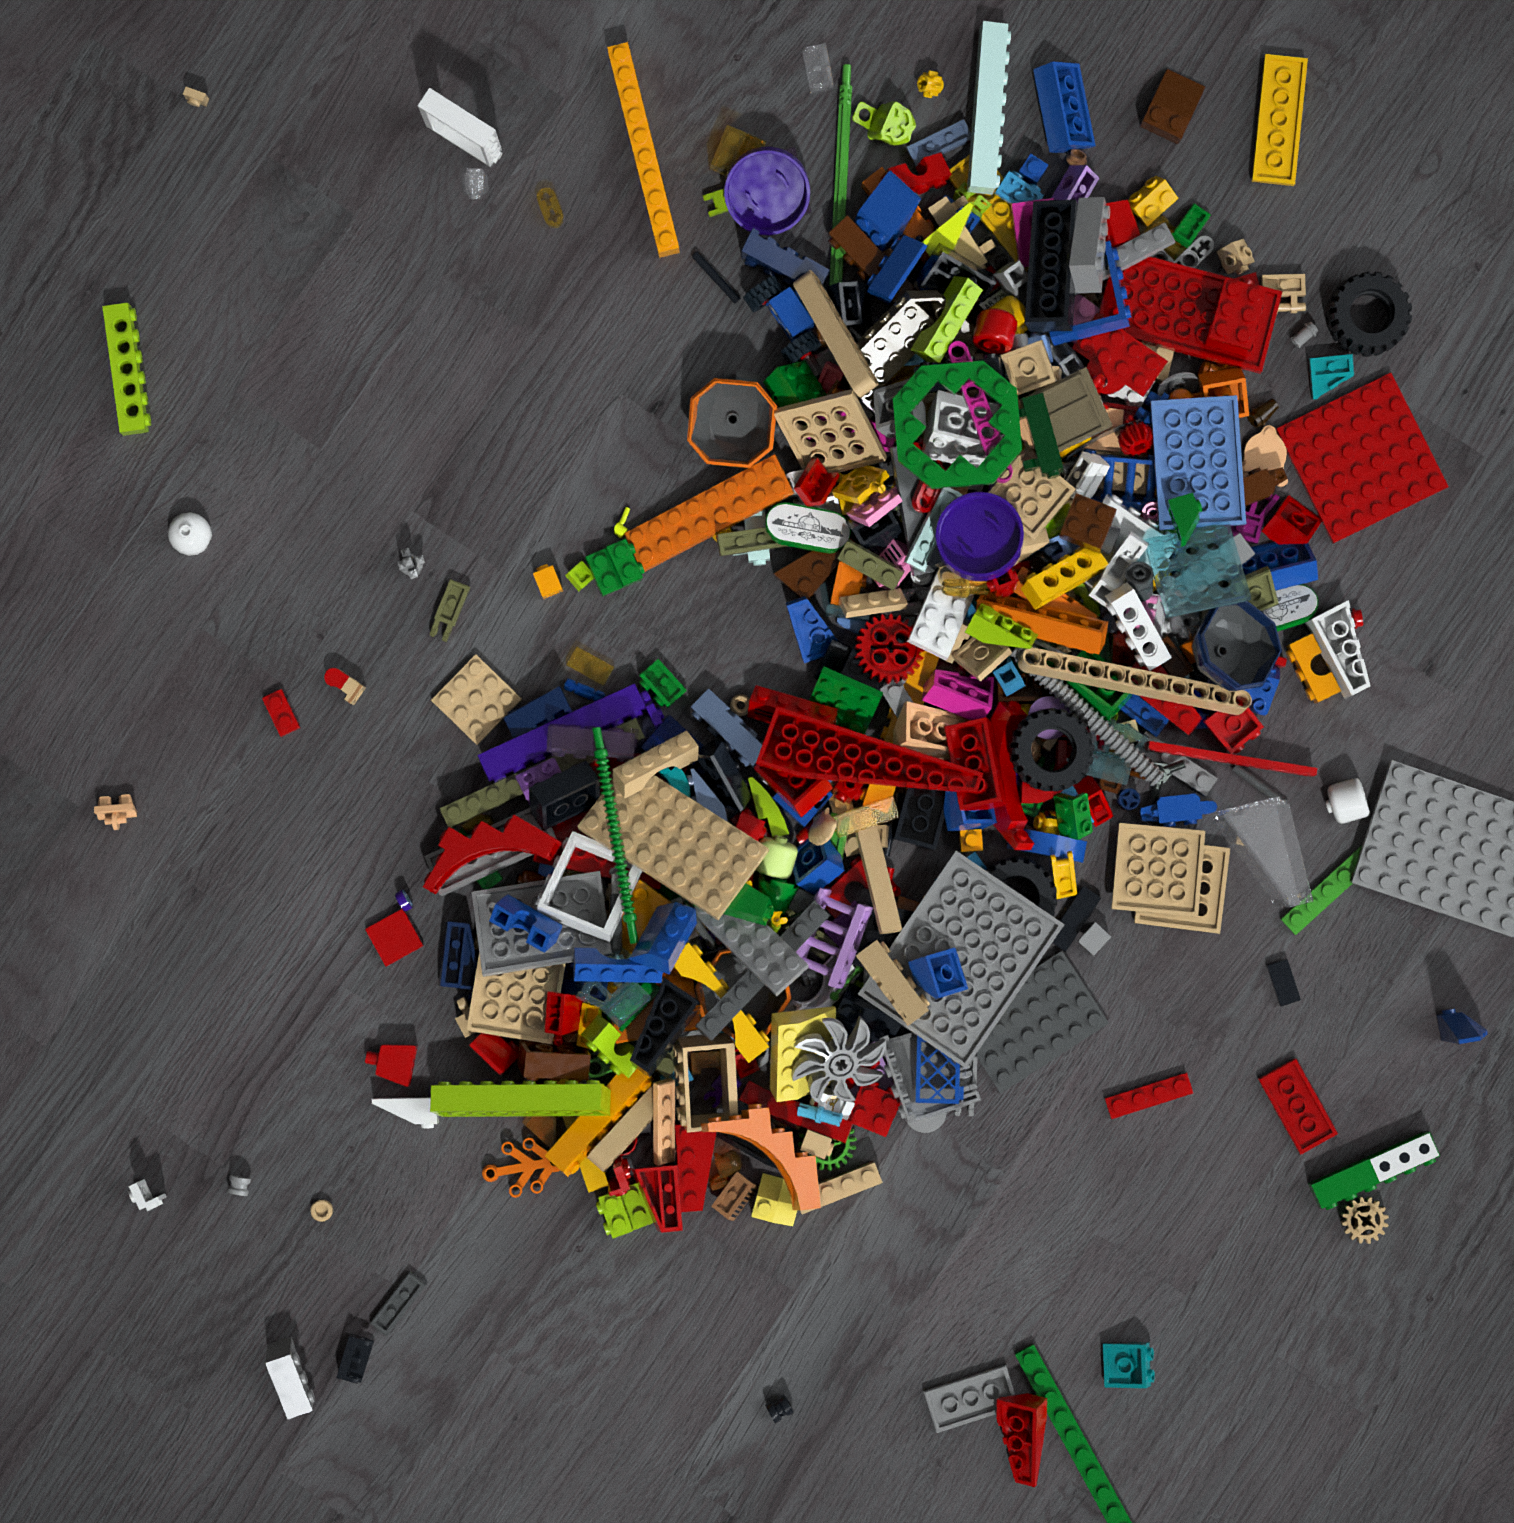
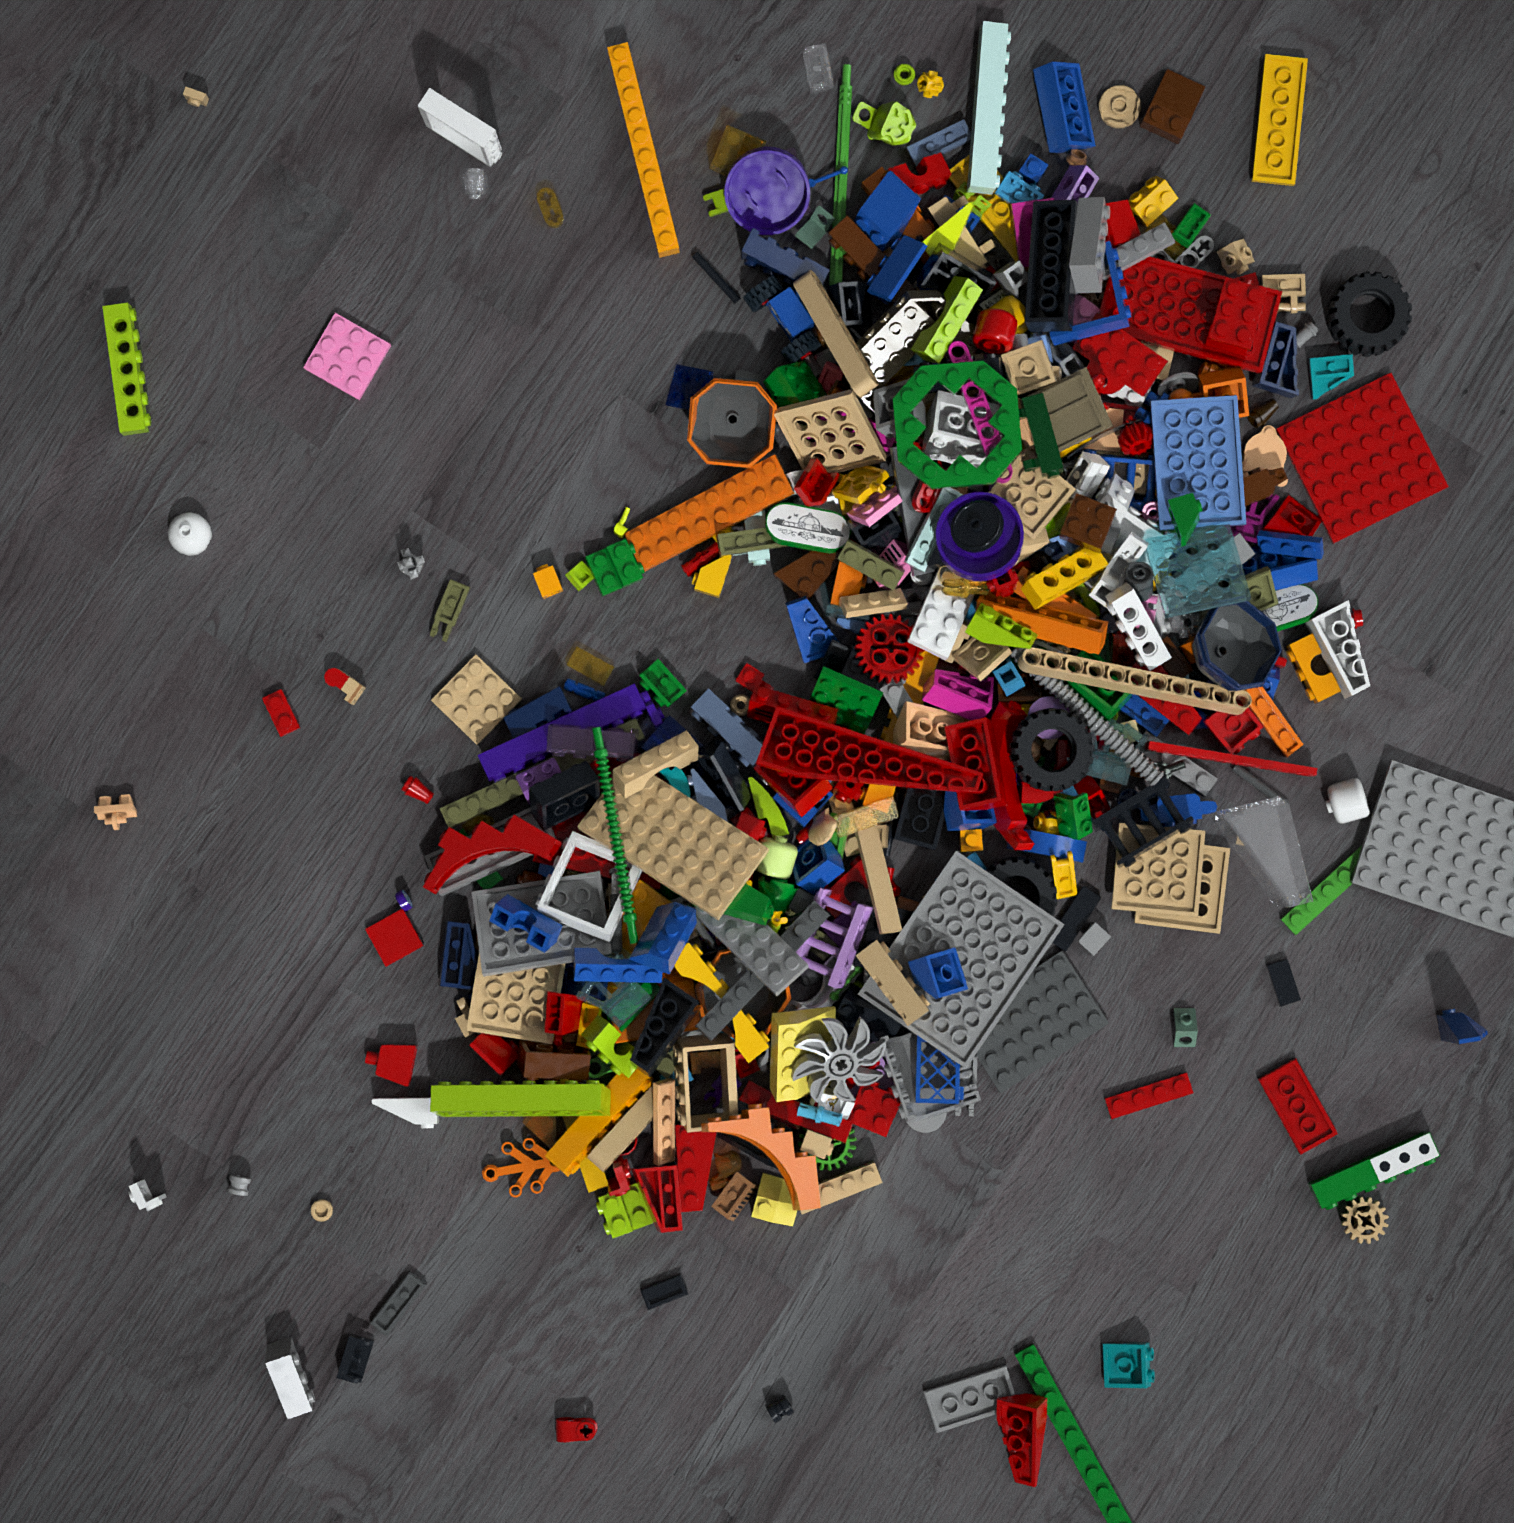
none -> bright pink plate [303,313,391,401]
none -> red cone [401,775,434,804]
none -> red piece [556,1417,598,1443]
none -> black tile [640,1274,688,1310]
none -> clear blue hinge [666,364,714,410]
none -> red pin [681,542,719,577]
none -> yellow slope [692,555,732,598]
none -> red plate [735,663,774,692]
none -> sand green bracket [795,205,835,249]
none -> blue hinge [809,166,848,187]
none -> lime plate [894,64,915,86]
none -> black shield [951,500,1004,553]
none -> black fence [1092,776,1194,868]
none -> white bracket [1096,474,1135,515]
none -> tan tile [1098,85,1141,128]
none -> sand green bracket [1173,1008,1198,1047]
none -> orange tile [1244,687,1304,758]
none -> dark blue wedge [1252,321,1299,398]
none -> blue plate [1257,530,1324,559]

